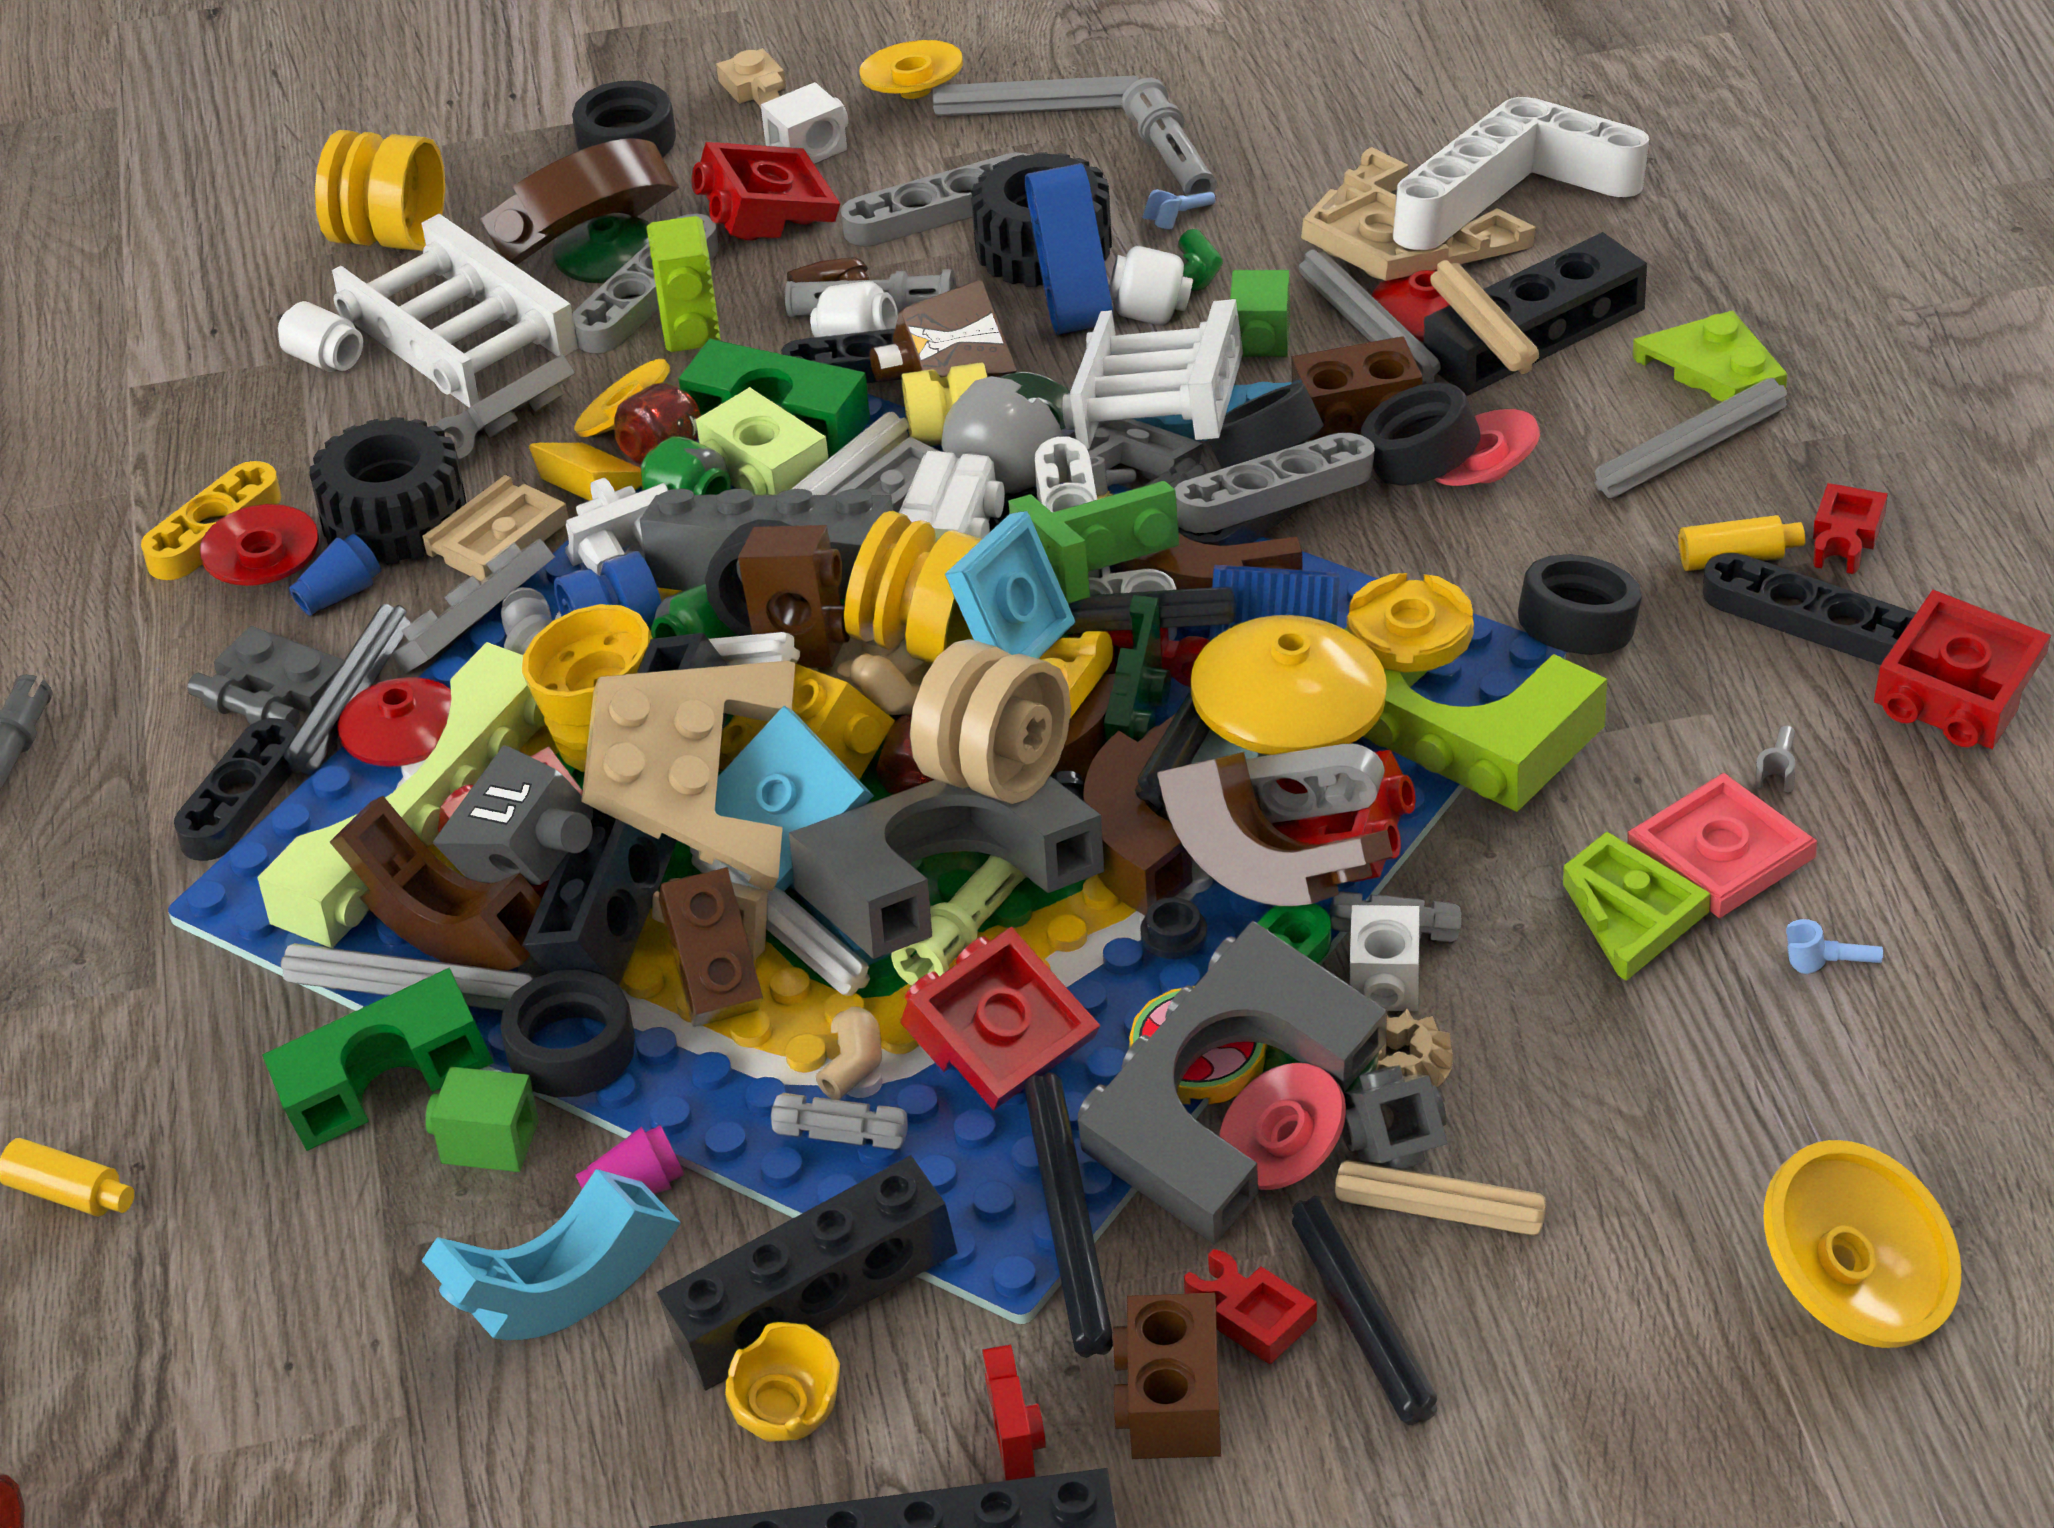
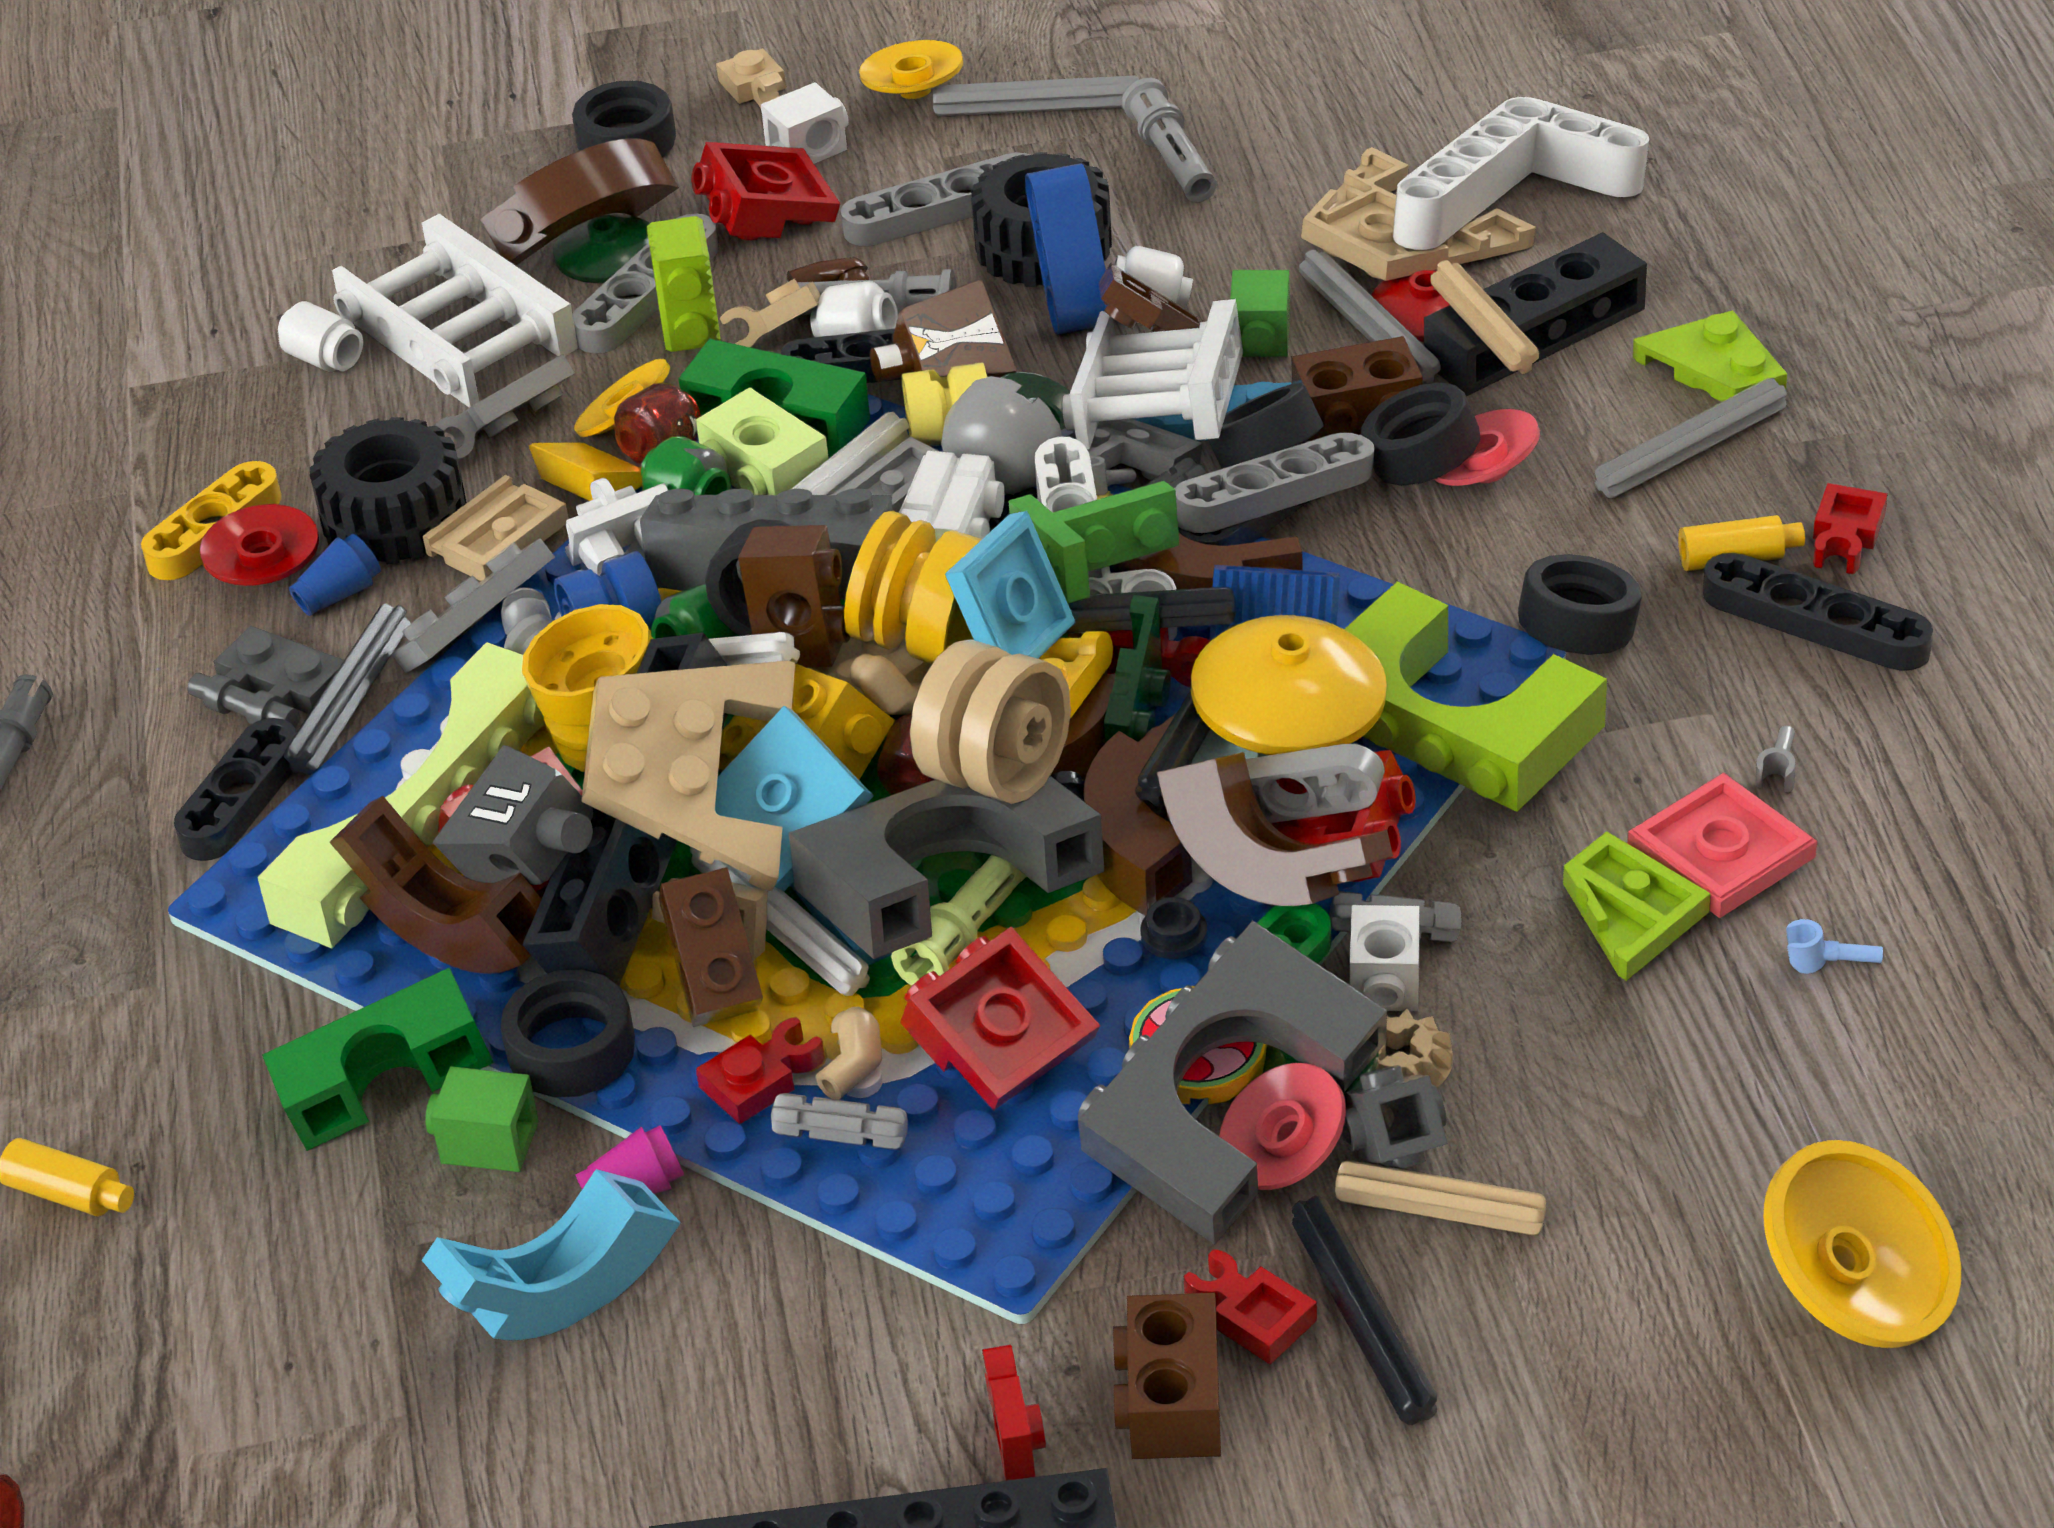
light grey axle [281,943,536,1011] -> none
yellow wheel [315,130,445,251] -> none
red dish [338,677,452,767] -> none
black brick [657,1155,958,1391] -> none
yellow hair [725,1322,840,1442] -> none
black axle [1024,1072,1113,1358] -> none
light blue hand [1142,189,1215,229] -> none
green arm [1178,229,1223,291] -> none
yellow tile [1347,573,1474,673] -> none
red plate [1874,589,2051,750] -> none
none -> red plate [696,1017,825,1124]
none -> tan plate [720,278,820,347]
none -> reddish brown plate [1099,263,1205,332]

